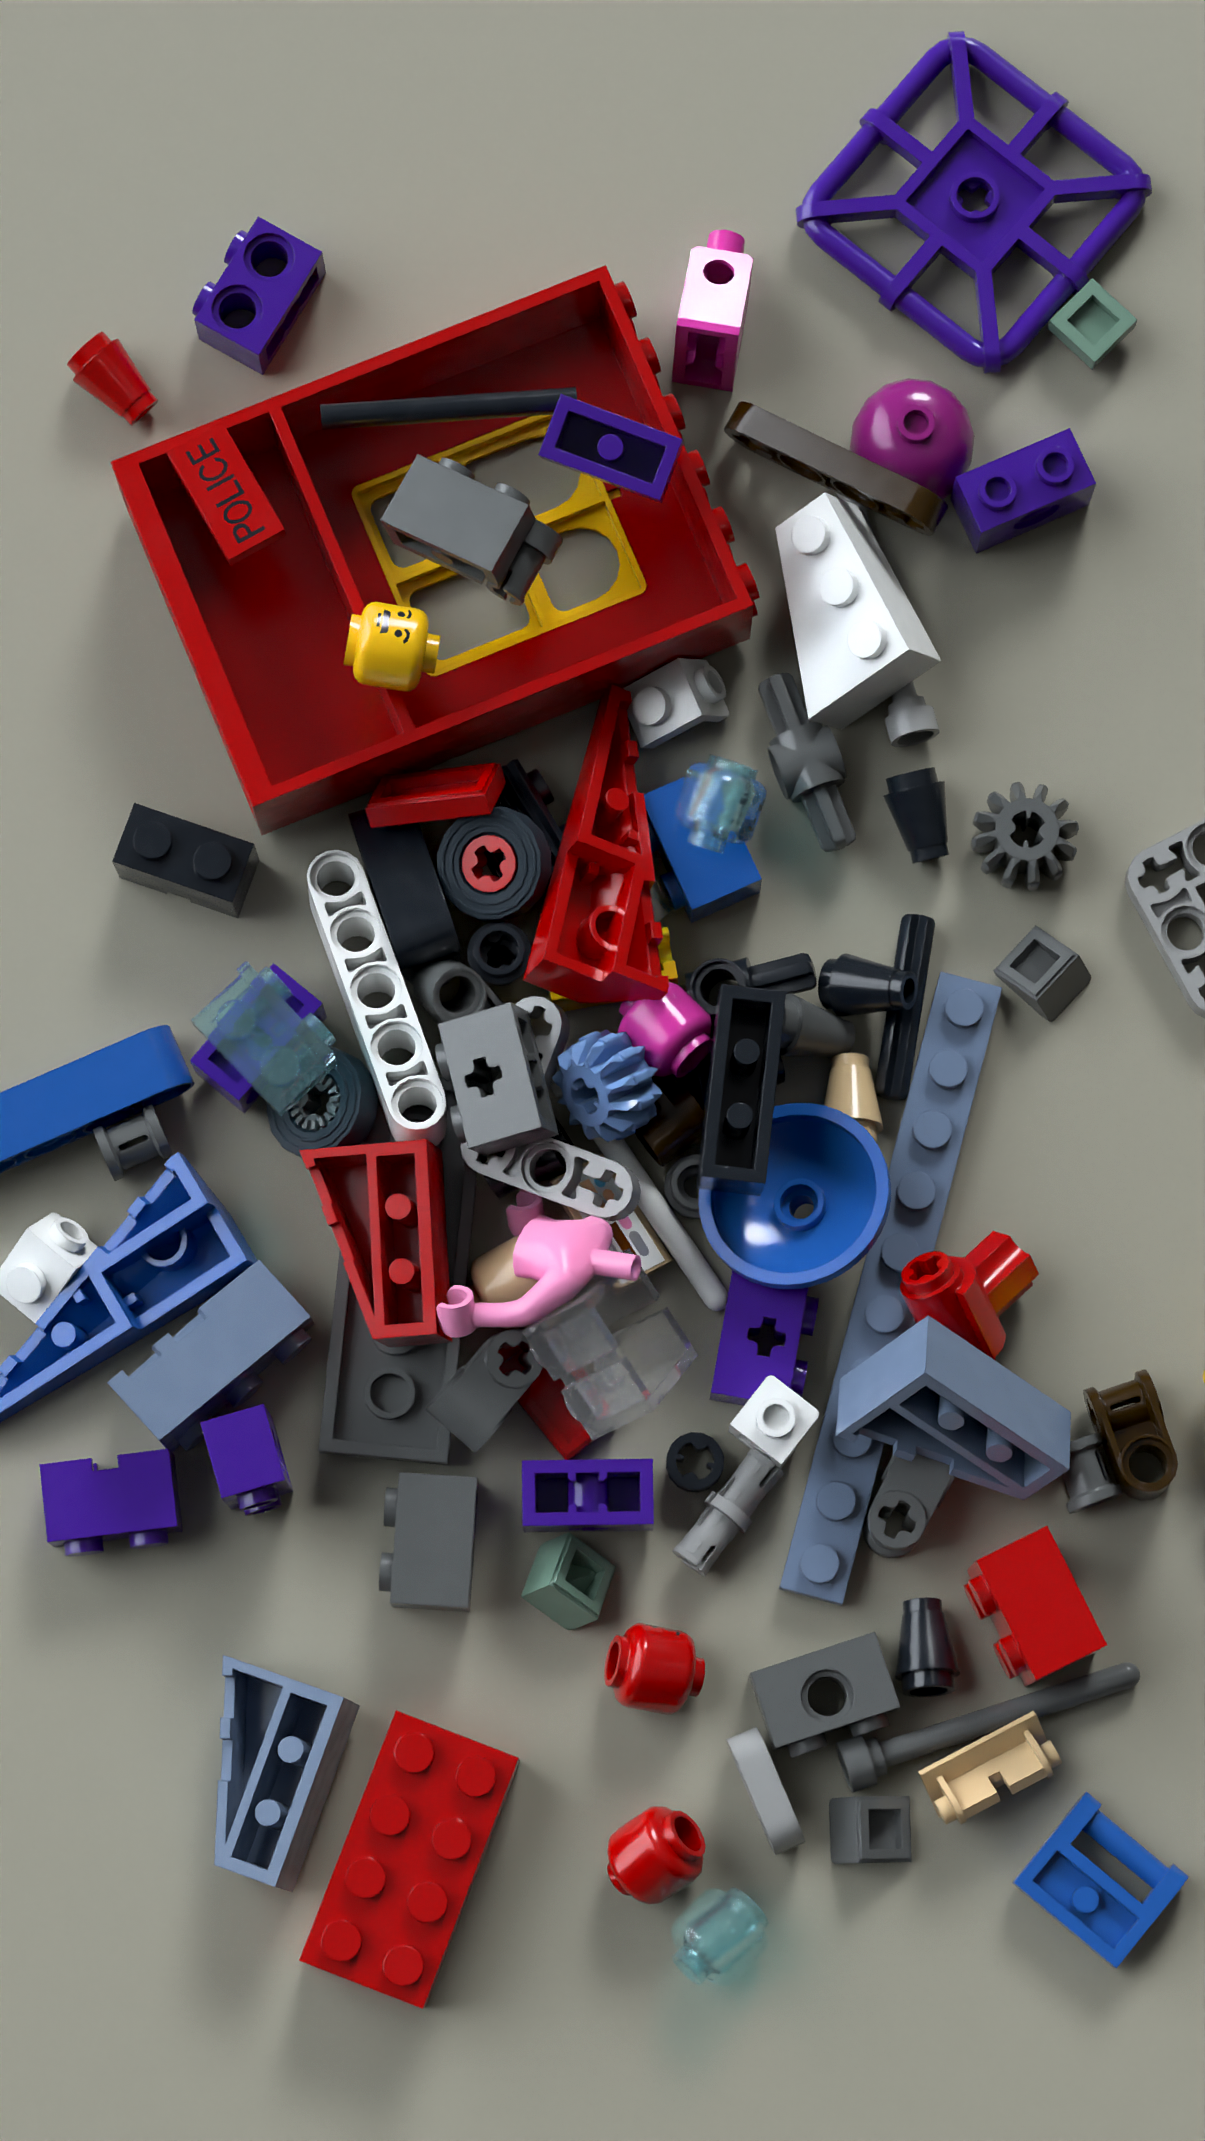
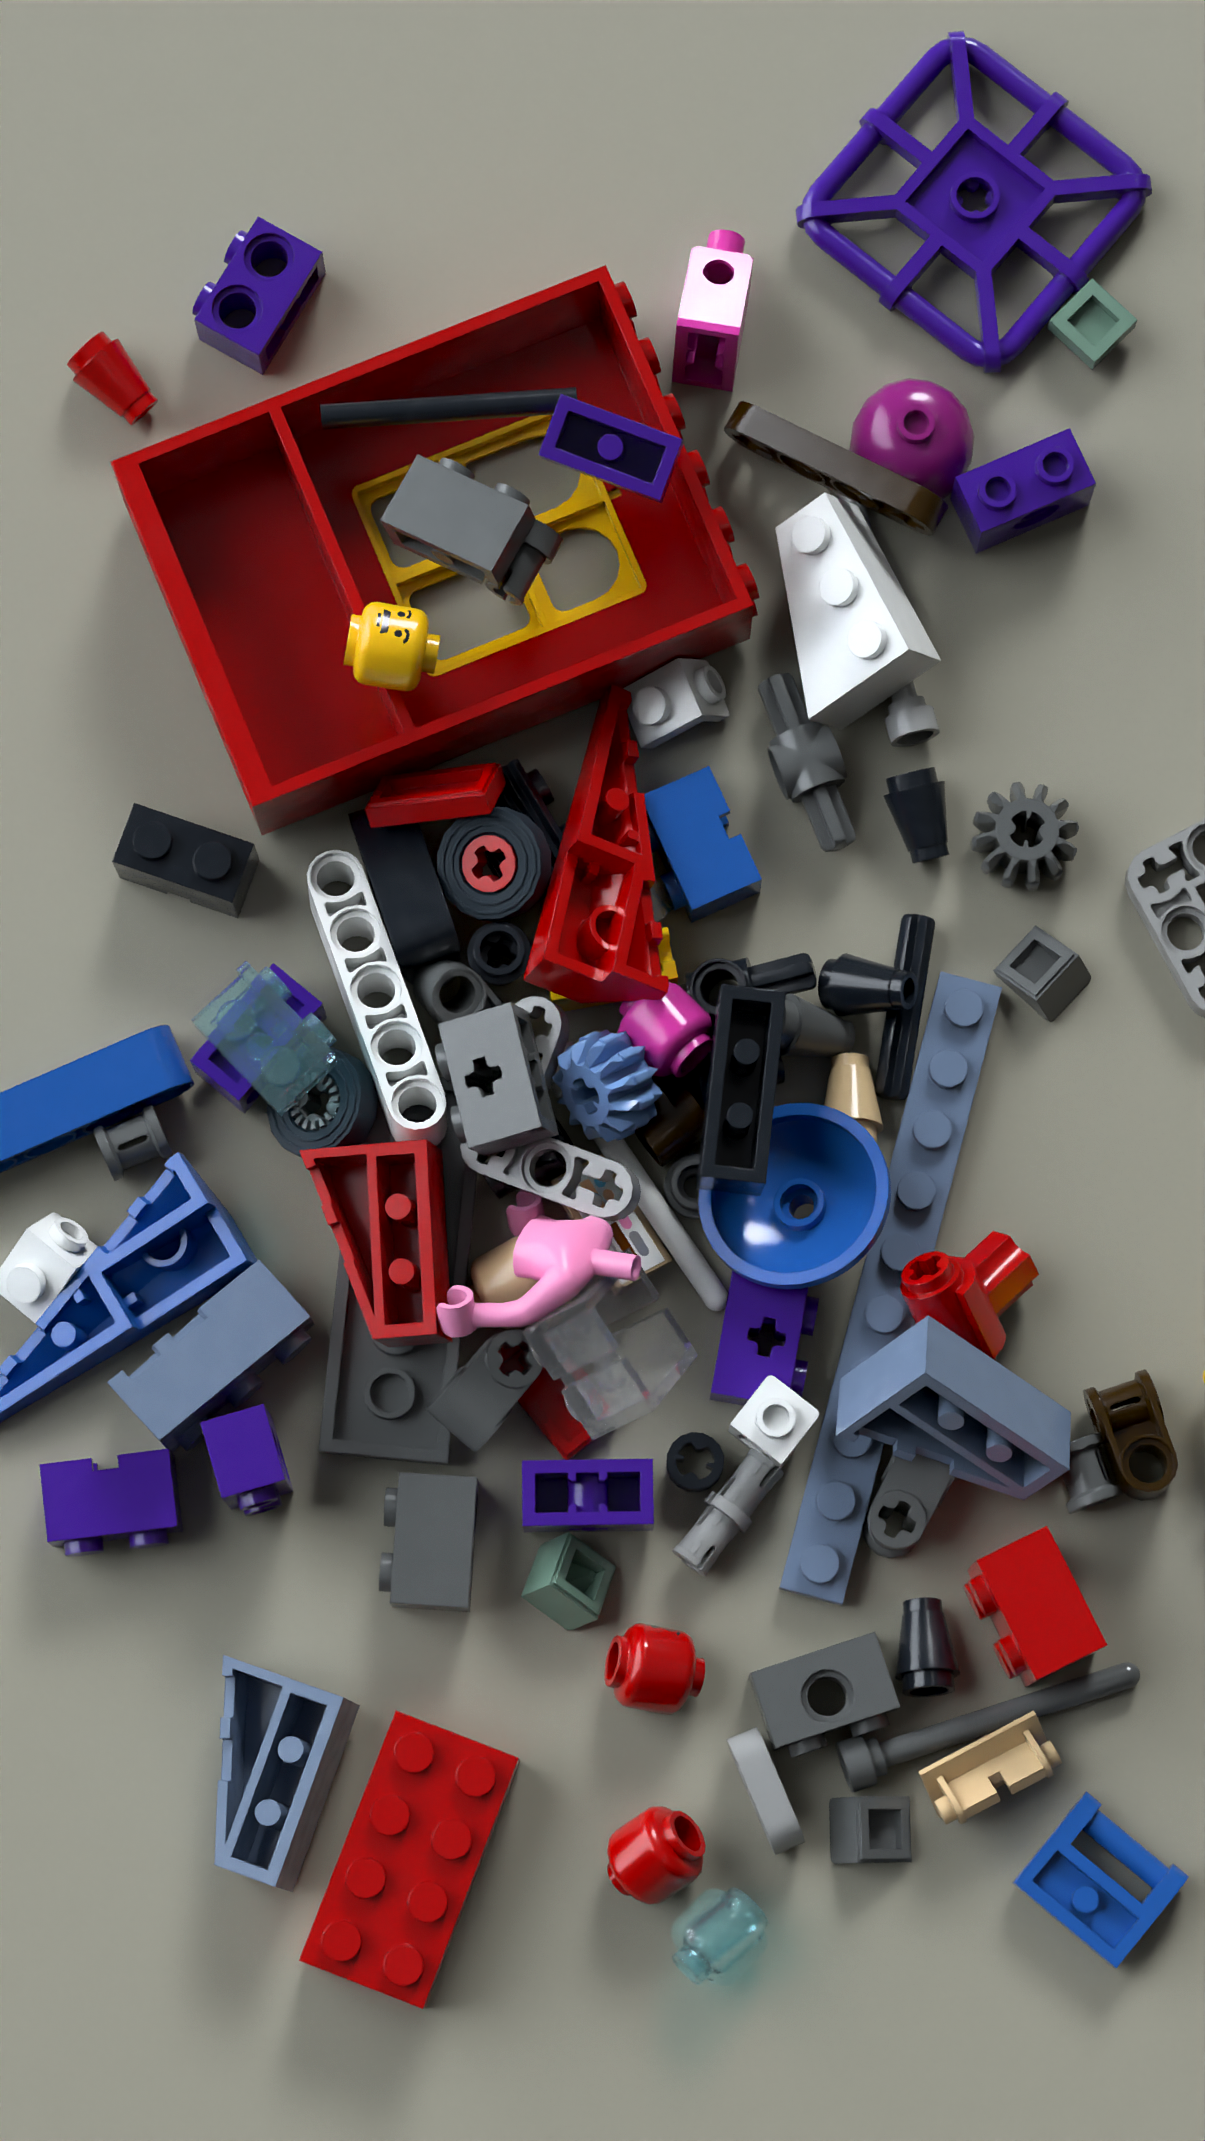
red tile [166,422,286,566] -> none
clear light blue head [674,754,767,854] -> none

